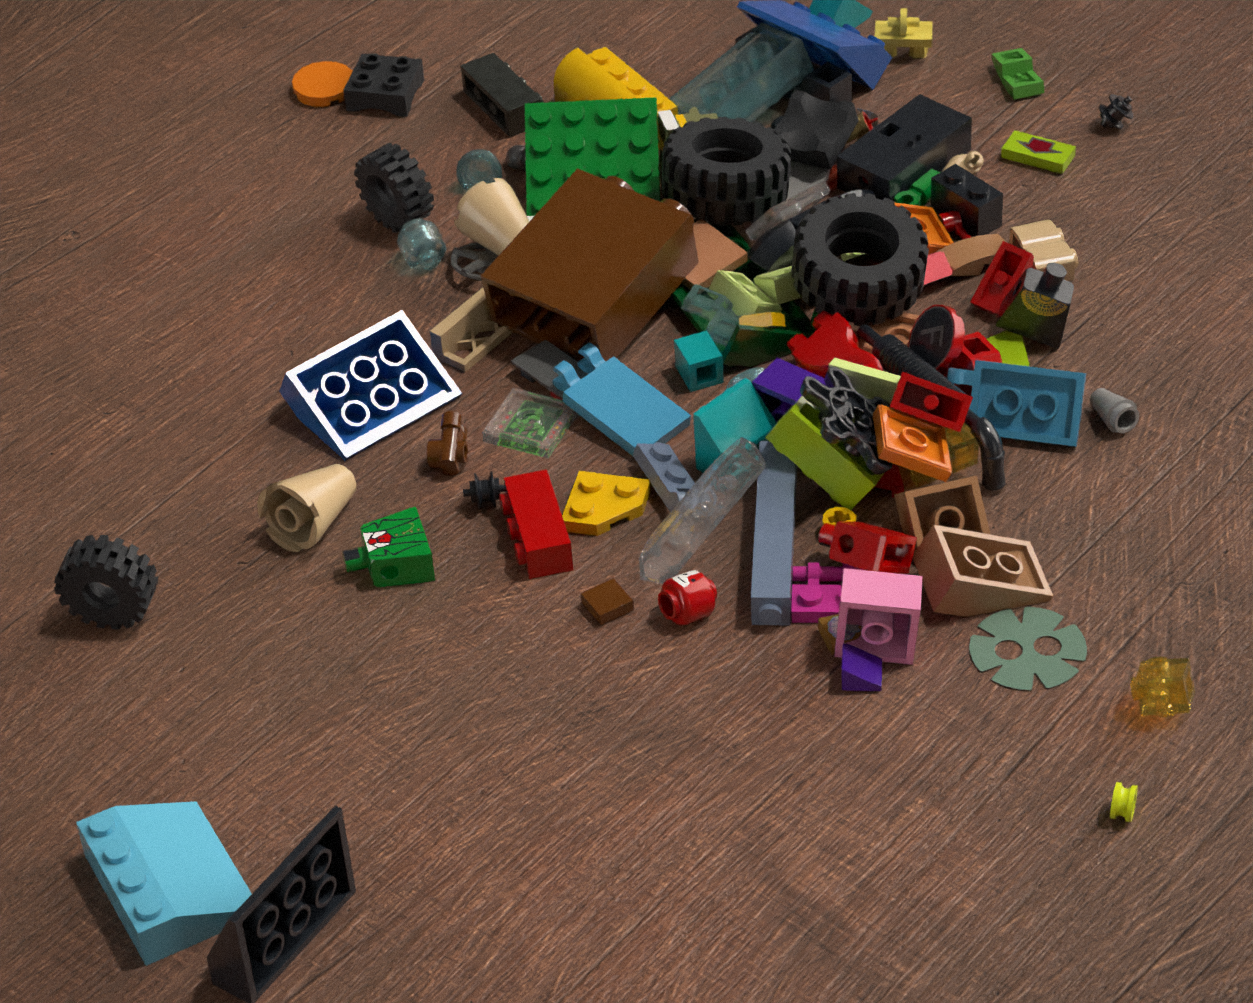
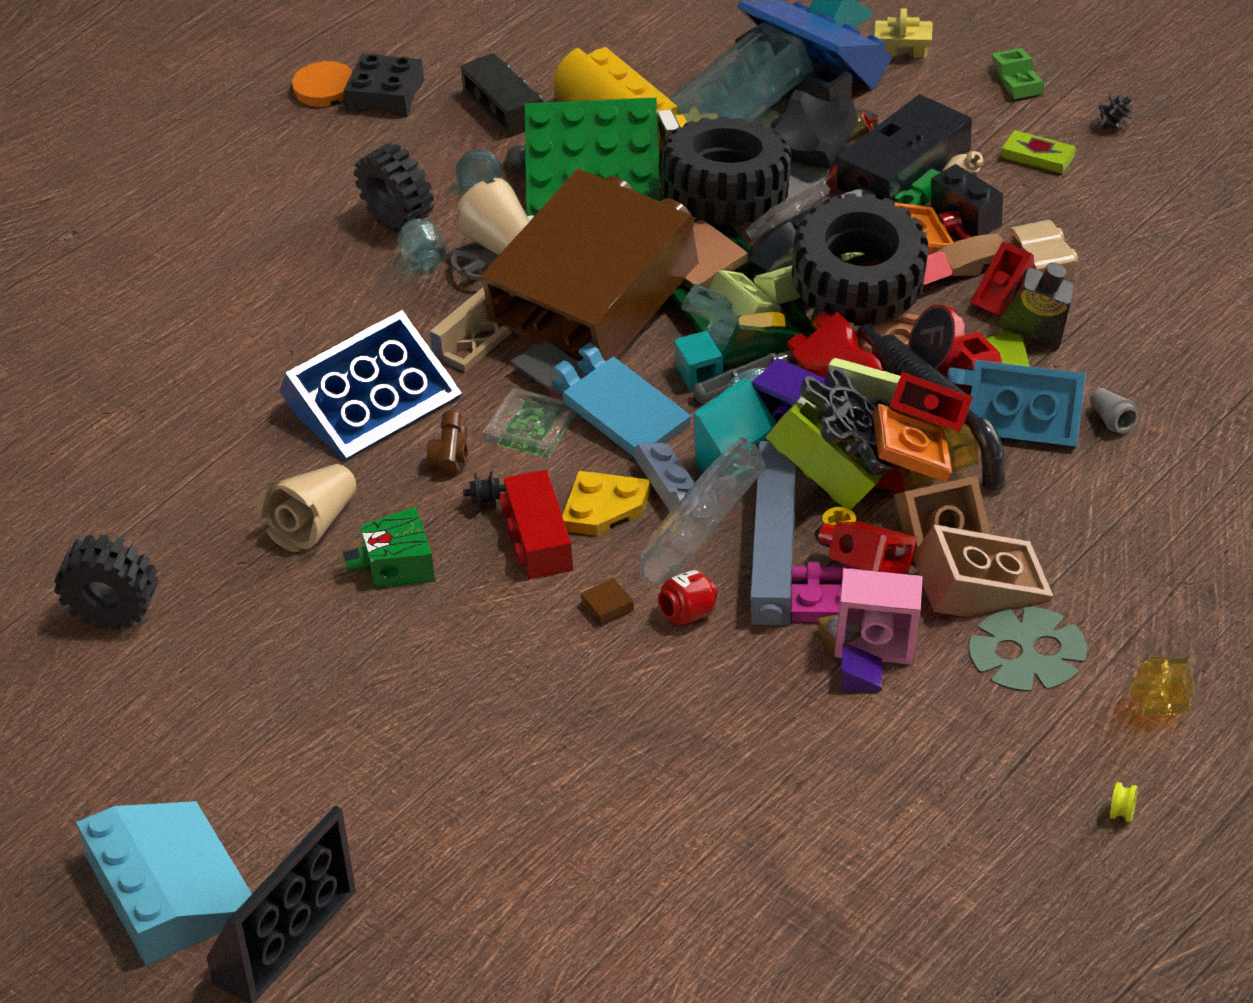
none -> dark grey piece [693,350,794,404]

